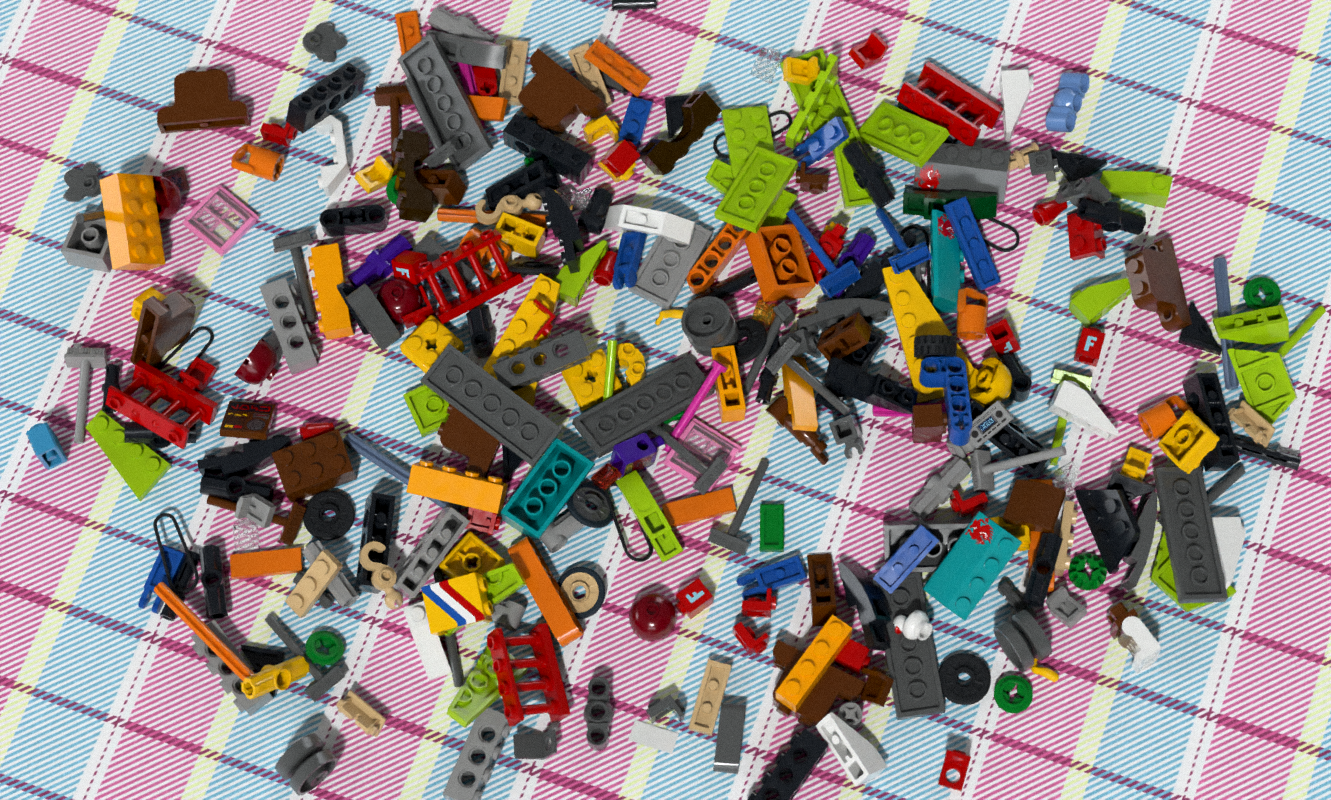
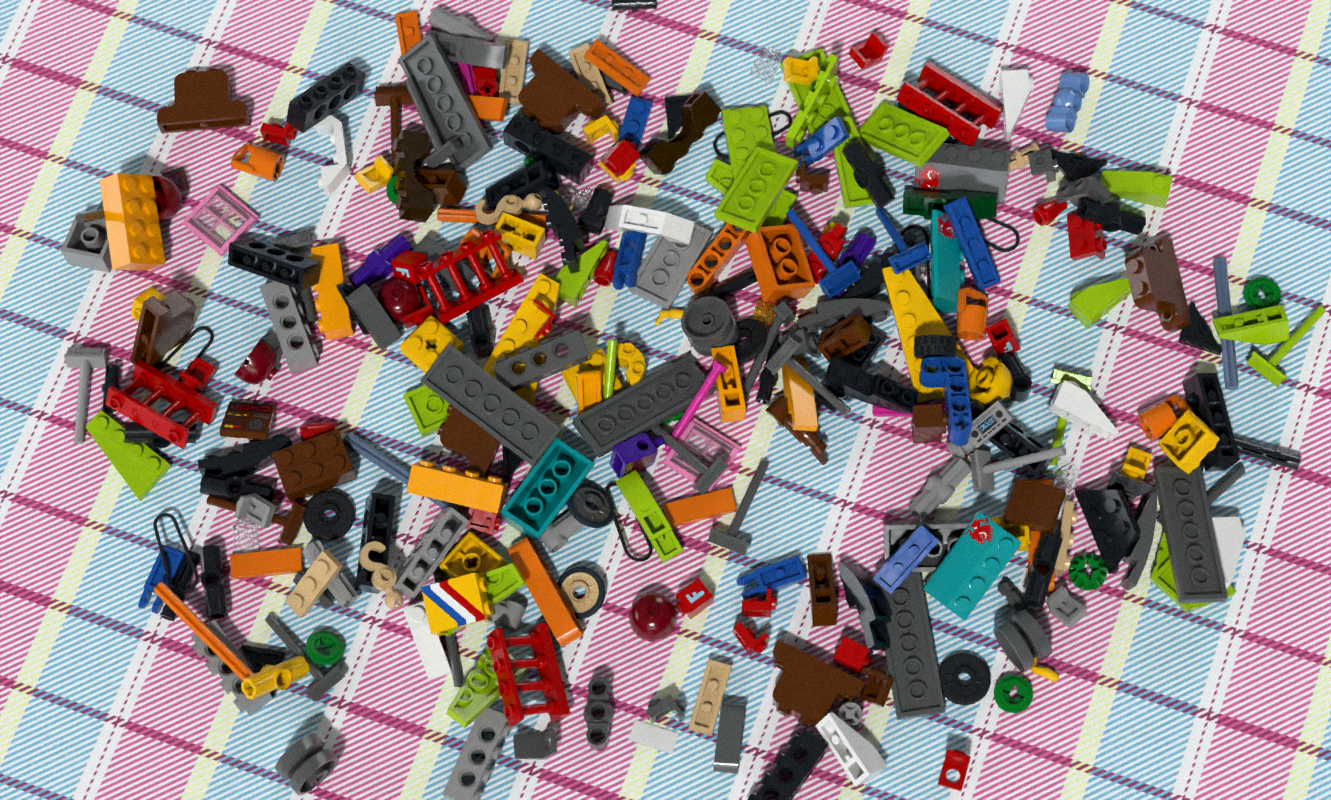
dark azure brick [26,423,67,470] -> none
dark grey plate [63,162,101,202] -> none
dark grey plate [302,22,347,62] -> none
black beam [319,205,388,237] -> none
tan hinge [336,690,387,737] -> none
black wheel [508,261,559,275] -> none
clear red tile [590,463,622,490] -> none
green tile [760,504,784,552] -> none
light orange brick [776,614,853,713] -> none
dark grey brick [829,415,863,459] -> none
white animal [893,610,933,641] -> none
red bracket [949,489,988,518] -> none
red brick [1074,327,1106,367] -> none
white hips [1107,602,1162,674] -> none
lime wing [1227,349,1297,425] -> none
tan hinge [1228,400,1276,448] -> none
none -> black brick [228,237,320,290]
none -> light orange tile [576,370,602,416]

